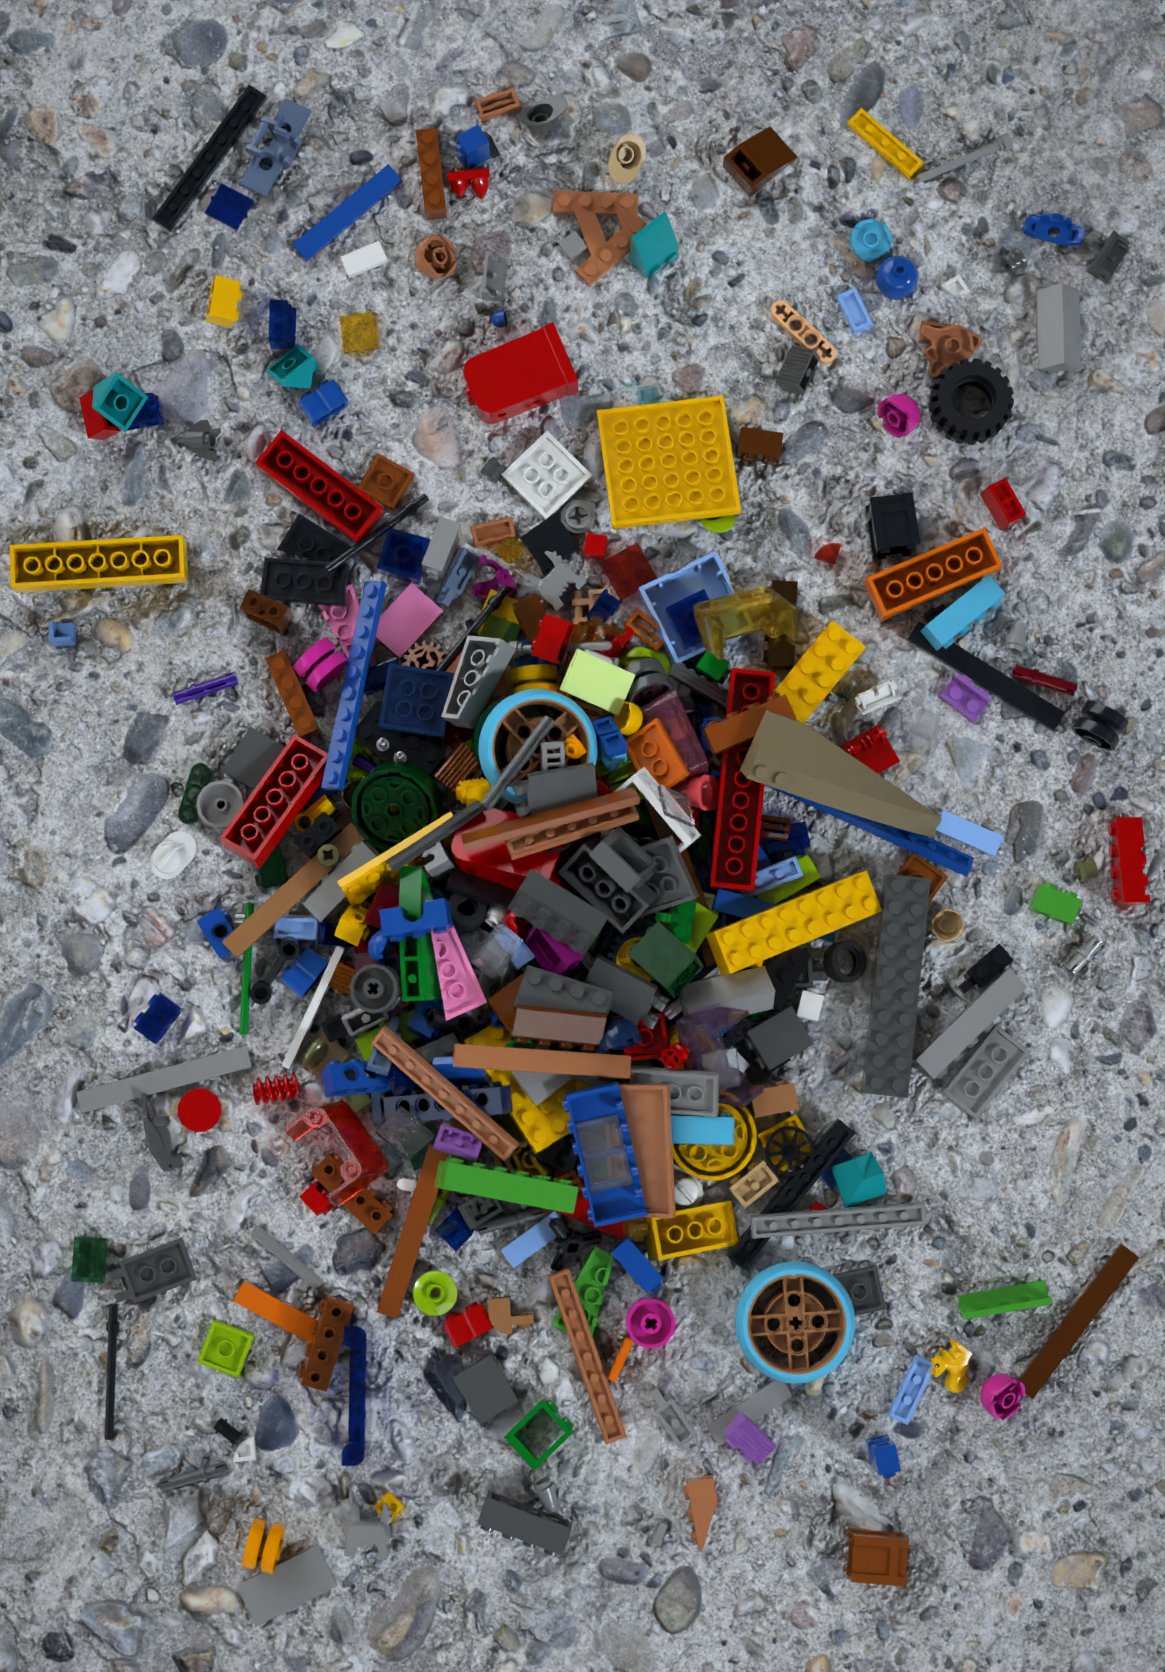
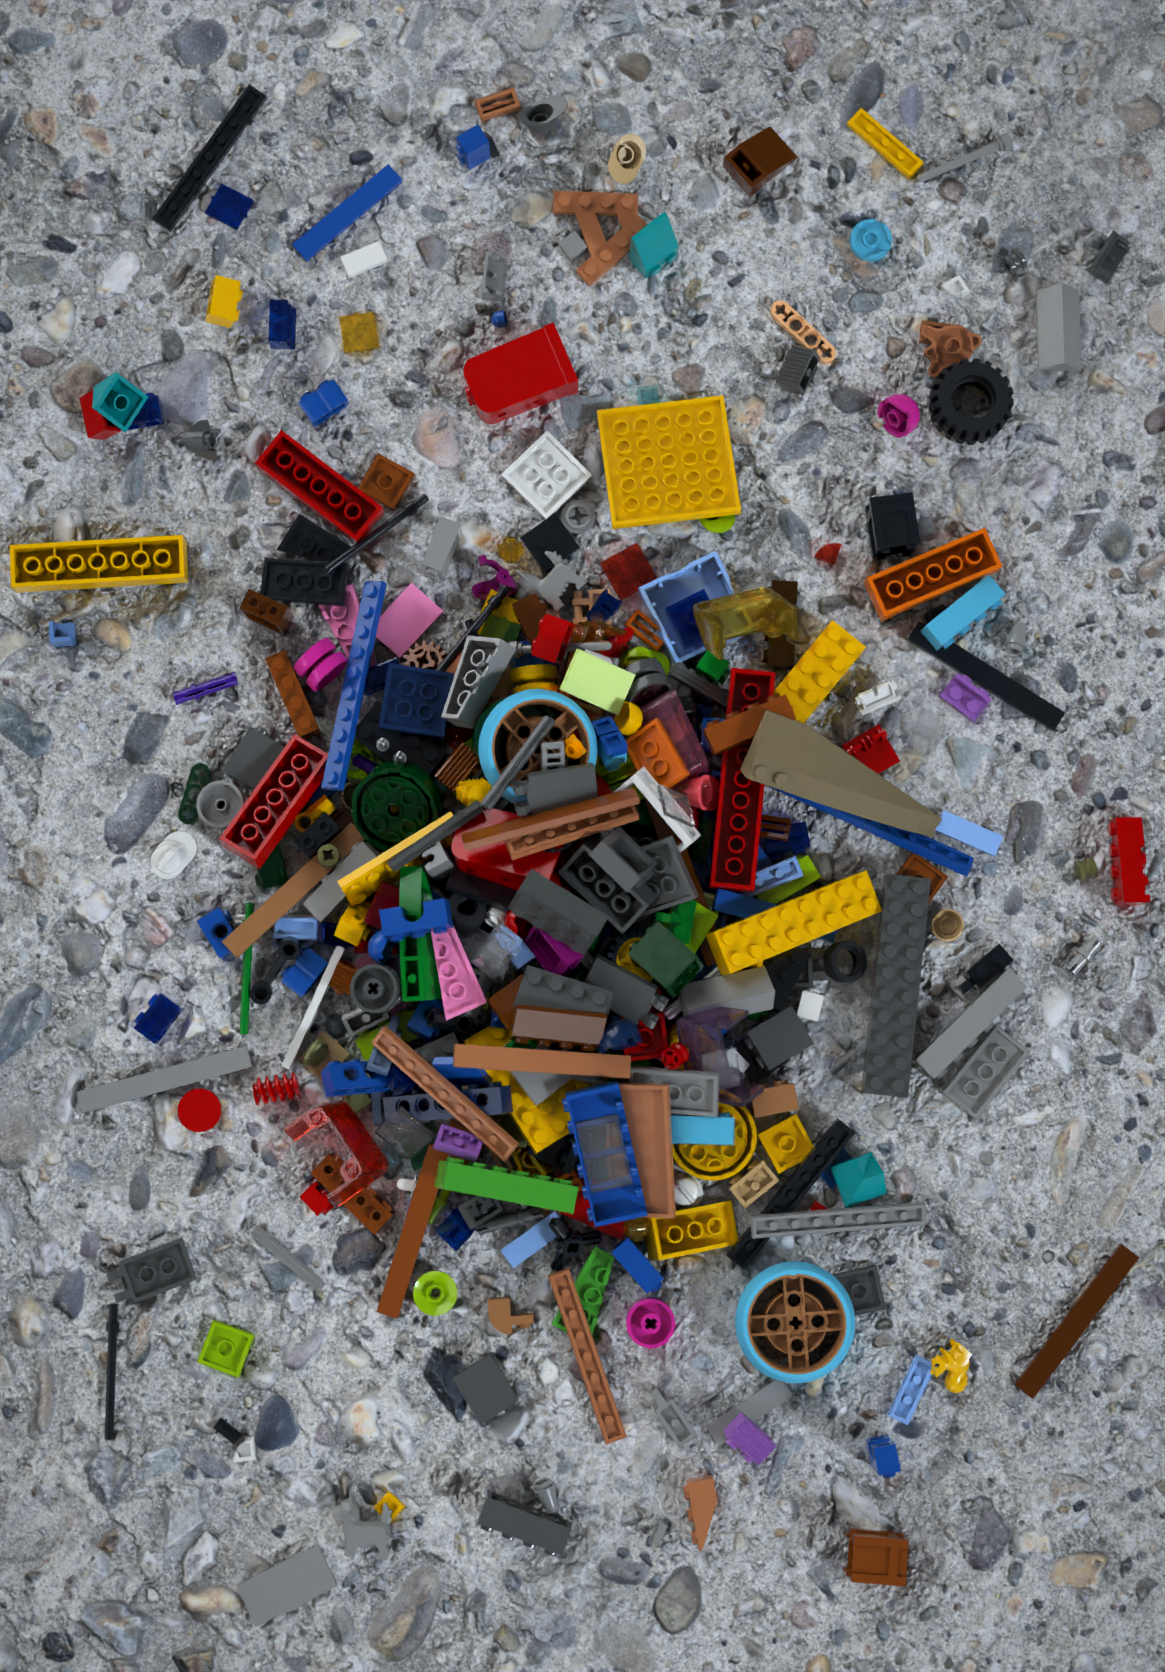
clear green plate [71,1236,108,1283] -> none
dark grey animal [141,1093,182,1172] -> none
dark grey pin [160,1461,229,1493] -> none
orange slope [233,1280,318,1343] -> none
sand blue piece [240,98,312,197] -> none
light orange wheel [242,1517,286,1575] -> none
teal slope [265,344,319,389] -> none
dark orange brick [297,1295,354,1392] -> none
black tile [320,1014,349,1043] -> none
clear blue windscreen [341,1319,373,1466] -> none
clear blue brick [377,527,431,585] -> none
nougat cylinder [414,235,457,279] -> none
dark orange brick [416,128,447,220] -> none
sand blue hinge [436,547,479,607] -> none
red brick [442,1301,494,1348] -> none
red tile [447,168,490,199] -> none
nougat tile [470,517,517,548] -> none
dark grey wheel [481,456,507,484] -> none
green window [504,1398,575,1470] -> none
red piece [583,533,608,561] -> none
orange tile [607,1336,634,1383] -> none
reddish brown brick [736,427,784,465] -> none
black wheel [765,1126,815,1176] -> none
light blue tile [836,287,873,335] -> none
blue cylinder [875,255,918,300] -> none
bright green fence [957,1280,1053,1320] -> none
red hinge [980,478,1027,531] -> none
dark pink cylinder [980,1373,1025,1420] -> none
dark red pin [1011,664,1078,697] -> none
blue piece [1023,213,1085,246] -> none
bright green brick [1028,882,1082,926] -> none
black wheel [1072,700,1129,751] -> none

